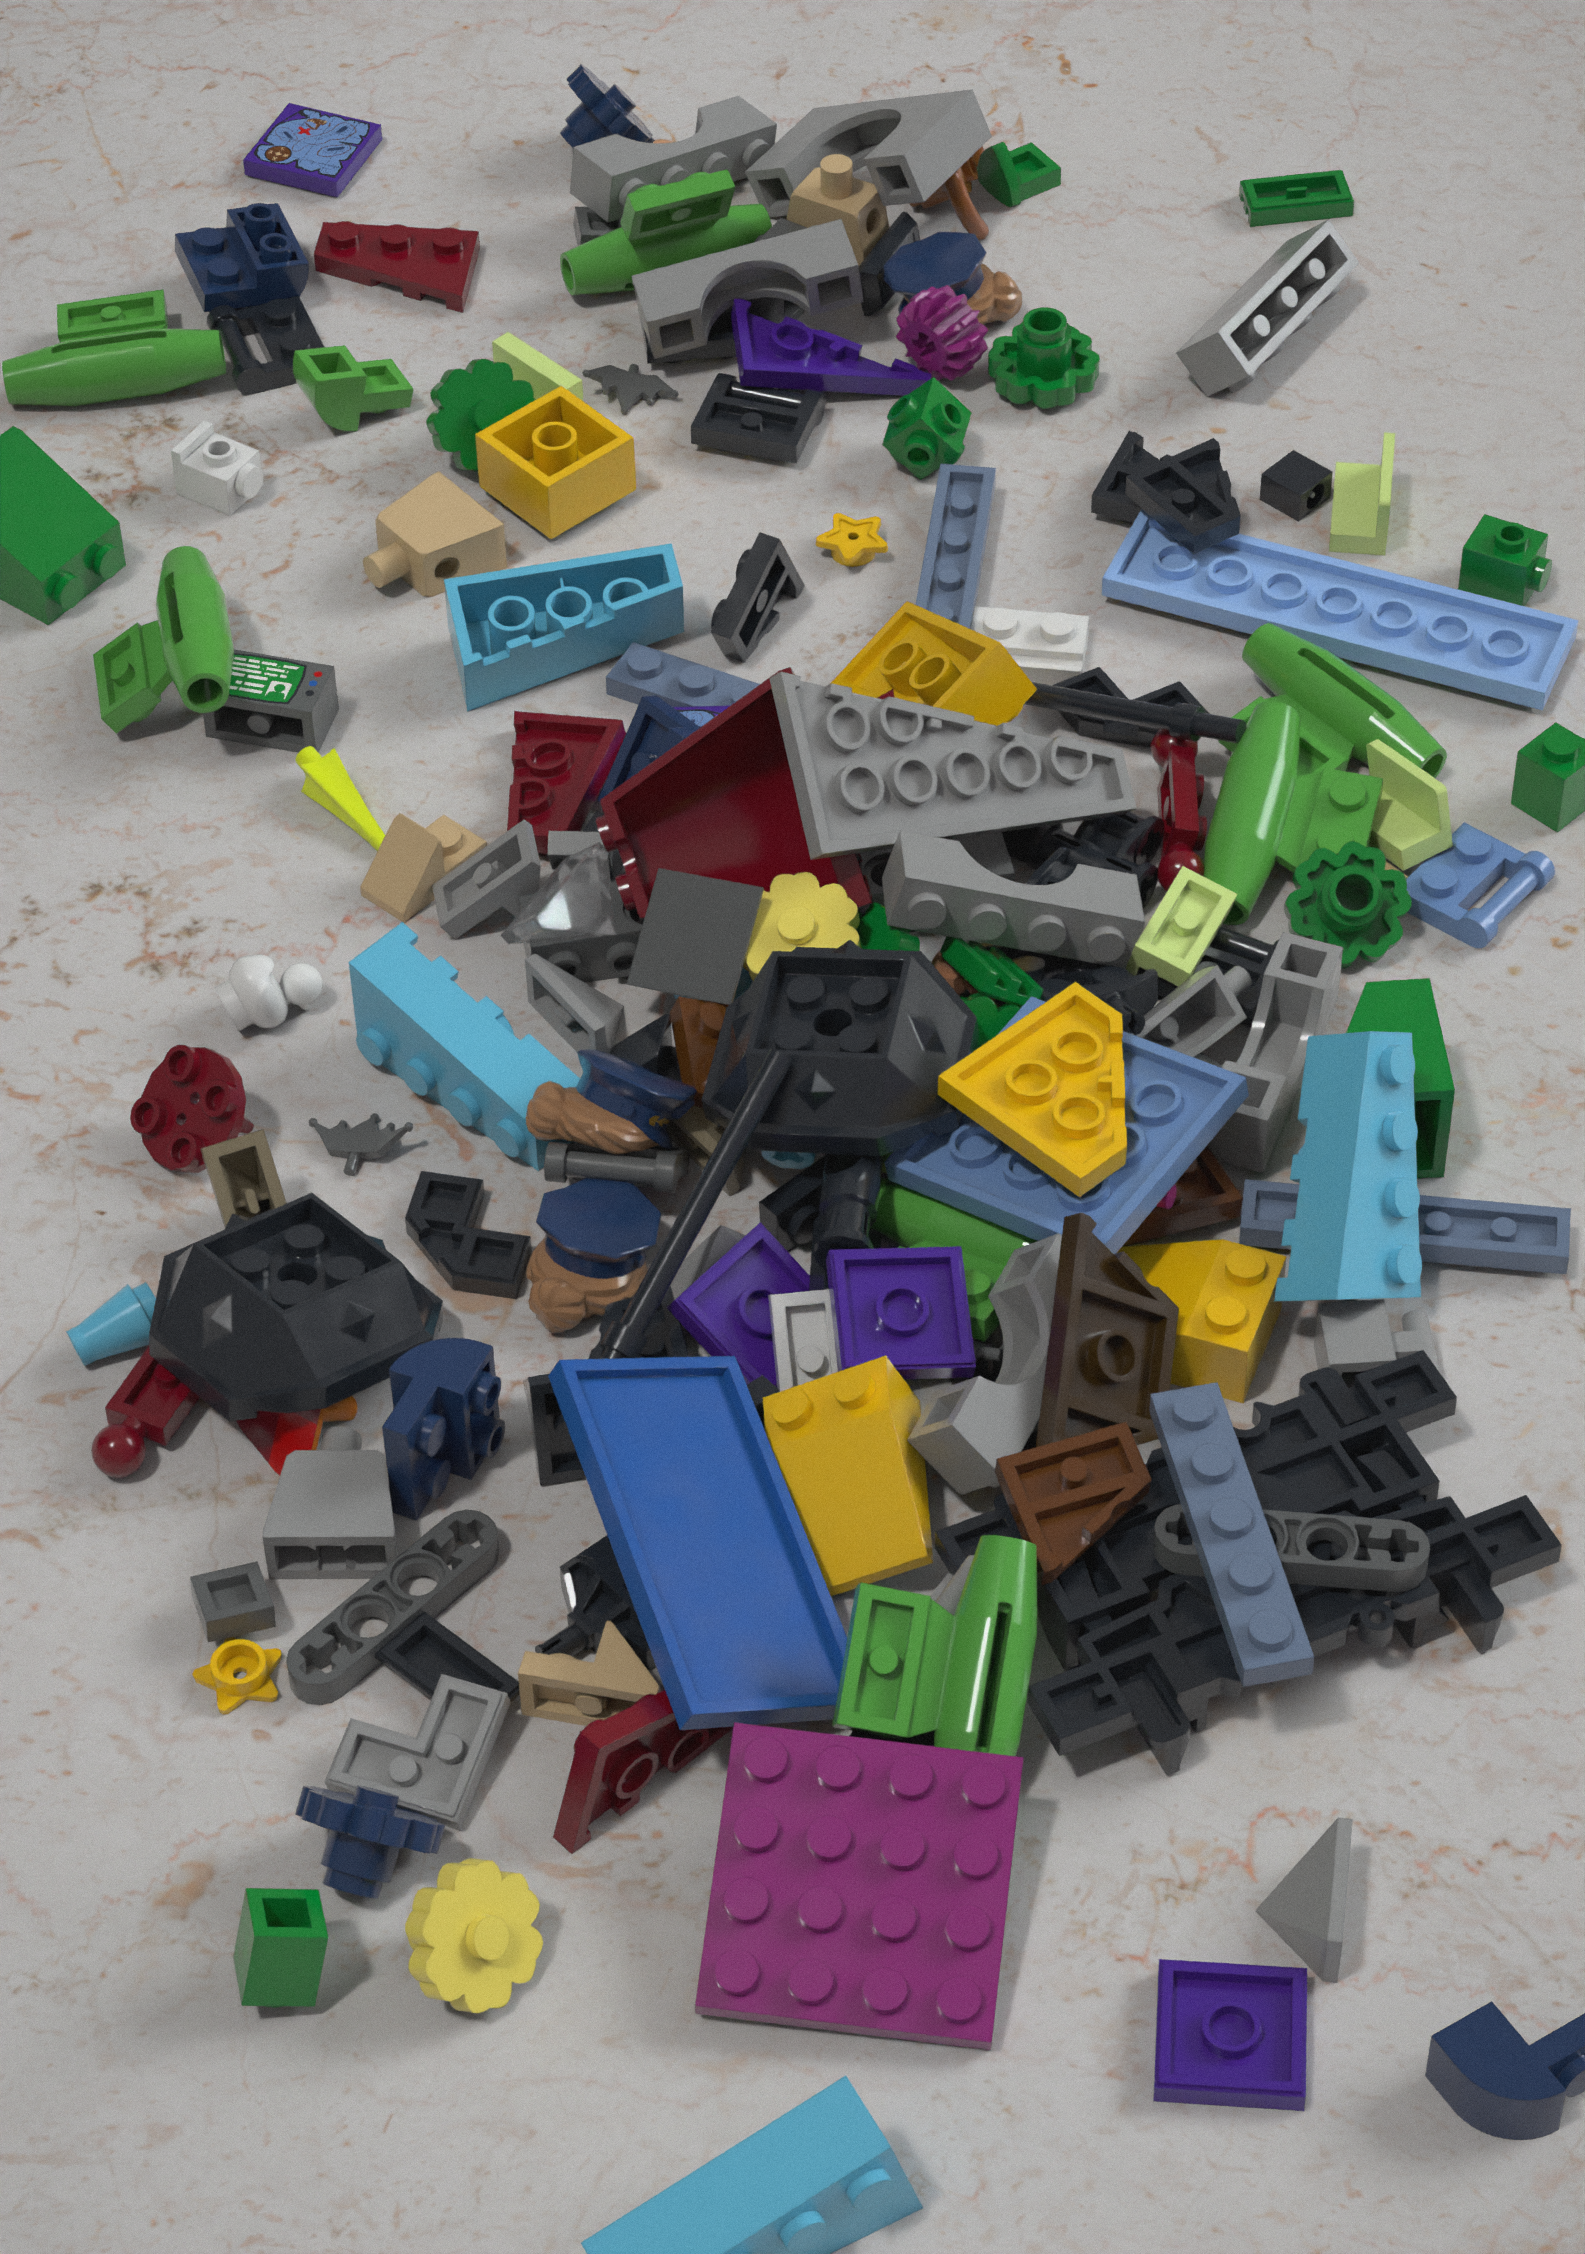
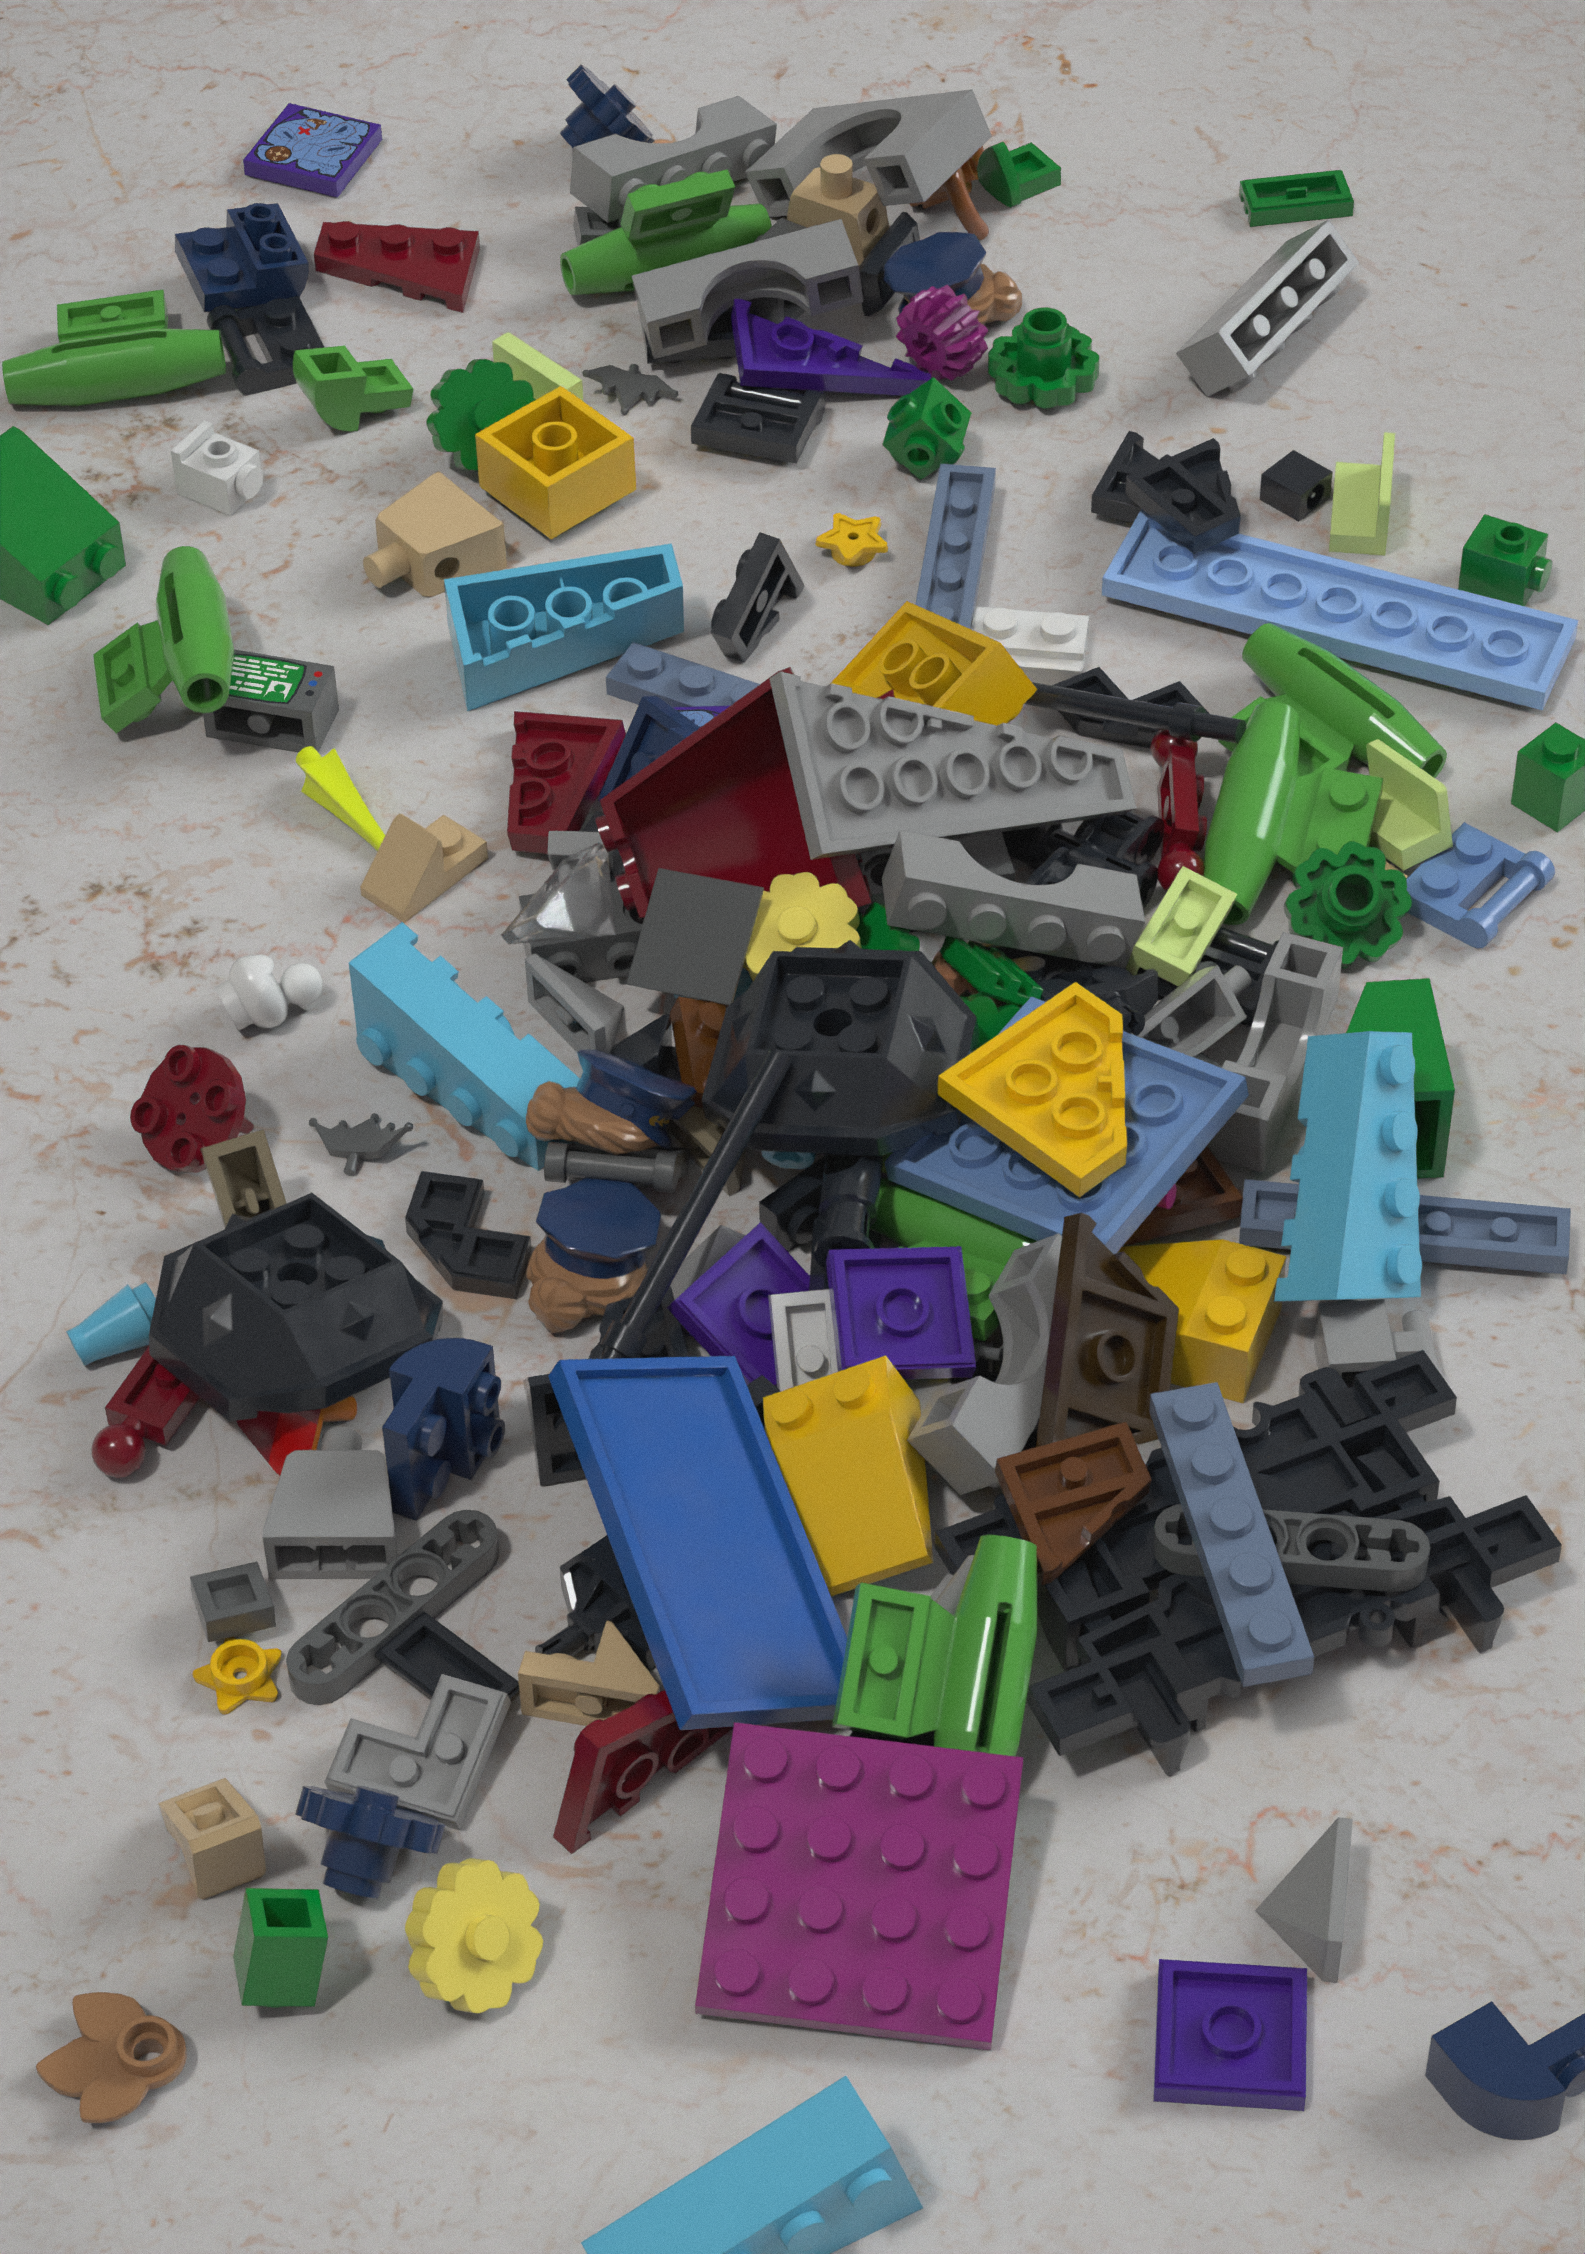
light grey slope [432,820,541,939] -> none
none -> medium nougat plate [36,1992,187,2123]
none -> tan slope [158,1778,266,1899]

